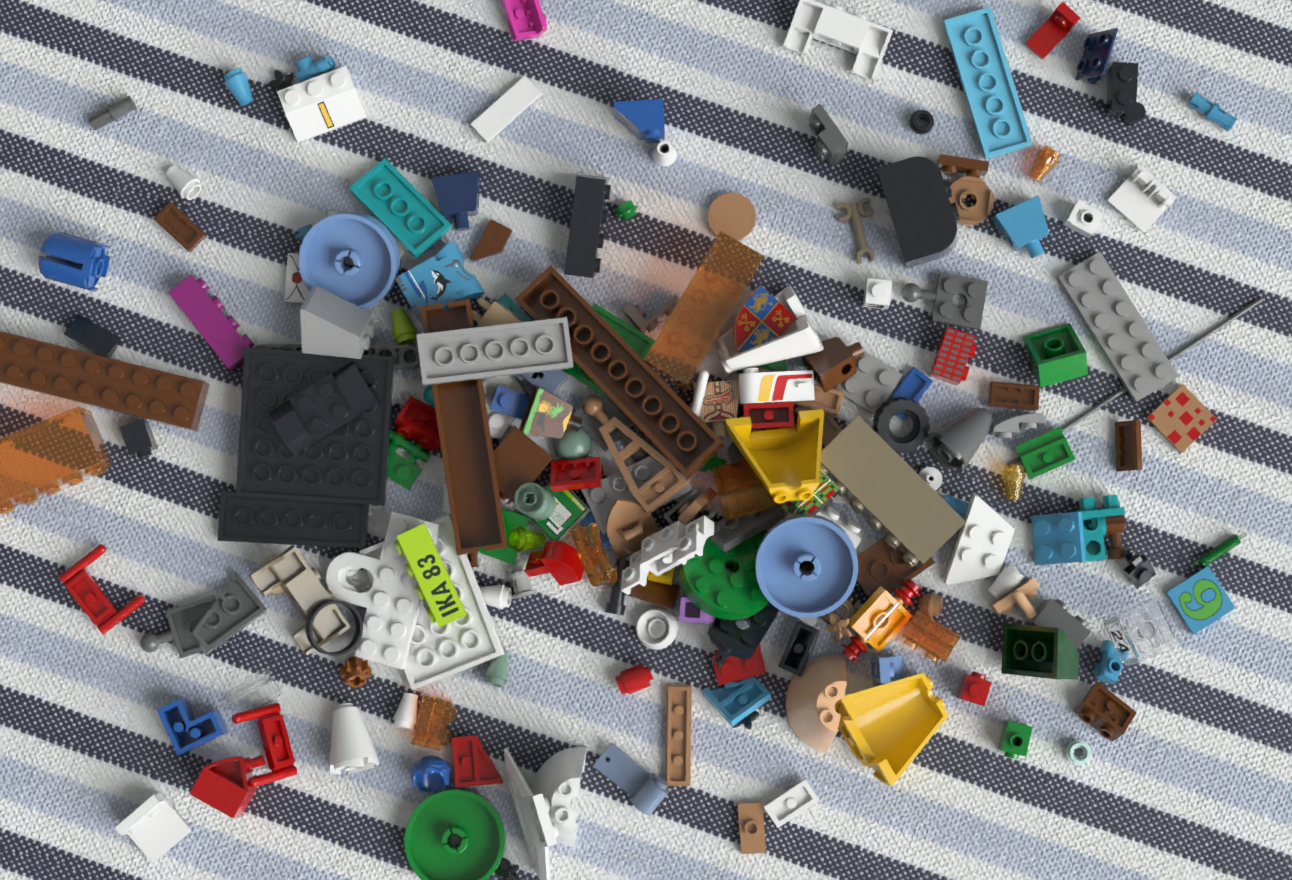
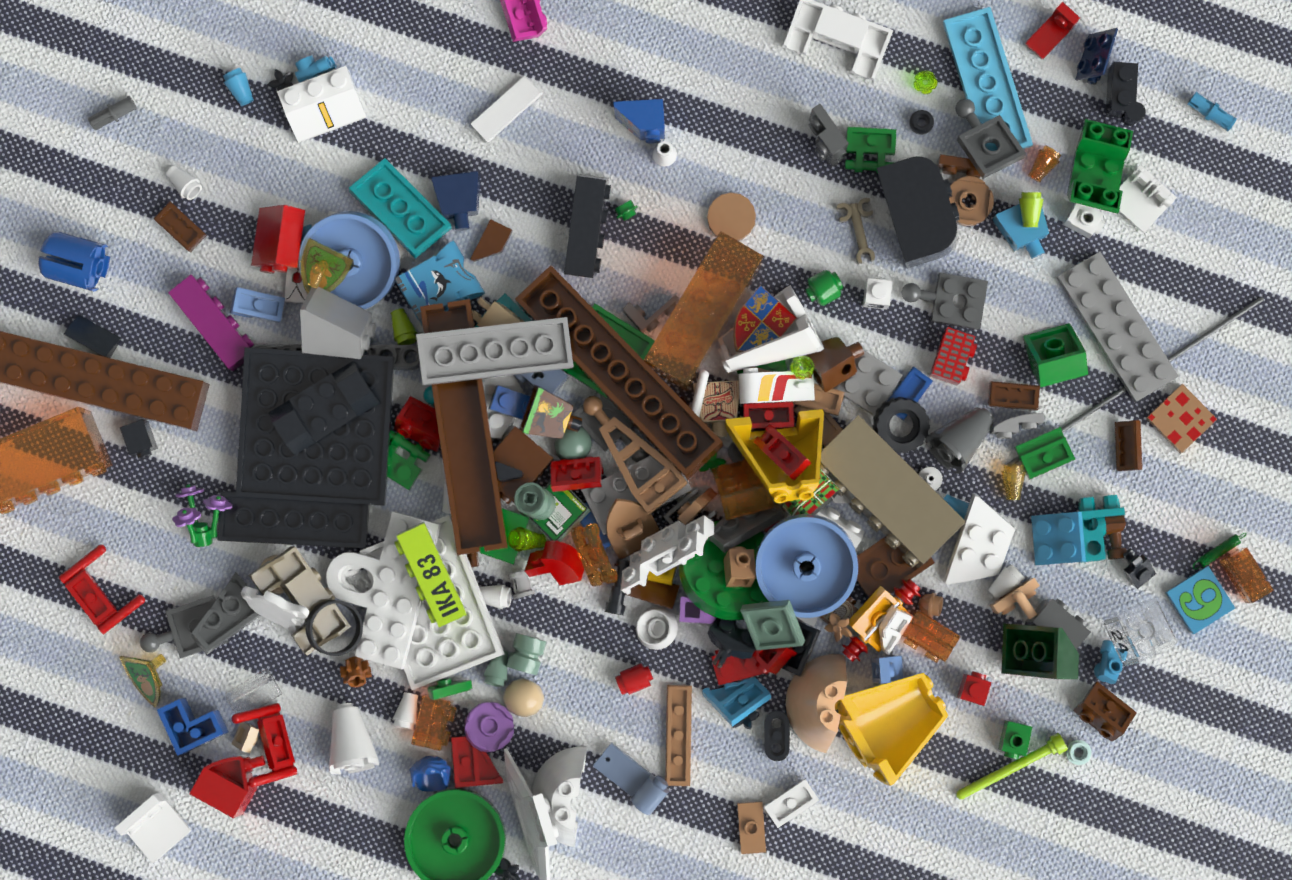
none -> shield [119,654,166,708]
none -> plant [172,485,232,547]
none -> medium blue plate [230,287,285,323]
none -> tan plate [232,722,259,753]
none -> white tile [241,586,309,632]
none -> red brick [251,205,305,274]
none -> clear yellow shield [301,238,354,295]
none -> green plate [427,678,473,700]
none -> medium lavender tile [464,702,514,752]
none -> black slope [495,462,524,482]
none -> tan hair [503,678,544,717]
none -> sand green wheel [506,633,547,675]
none -> medium nougat brick [724,547,756,587]
none -> sand green tile [741,600,805,650]
none -> red plate [753,424,811,481]
none -> red brick [753,647,797,675]
none -> black plate [764,711,790,761]
none -> clear neon green plate [790,356,814,380]
none -> green head [805,270,843,306]
none -> green plate [845,127,897,173]
none -> white tile [879,606,913,655]
none -> clear neon green plate [913,71,938,94]
none -> dark grey plate [955,98,1026,179]
none -> lime piece [956,733,1068,800]
none -> lime cone [1019,192,1044,227]
none -> green slope [1067,119,1133,214]
none -> clear orange brick [1220,547,1274,604]

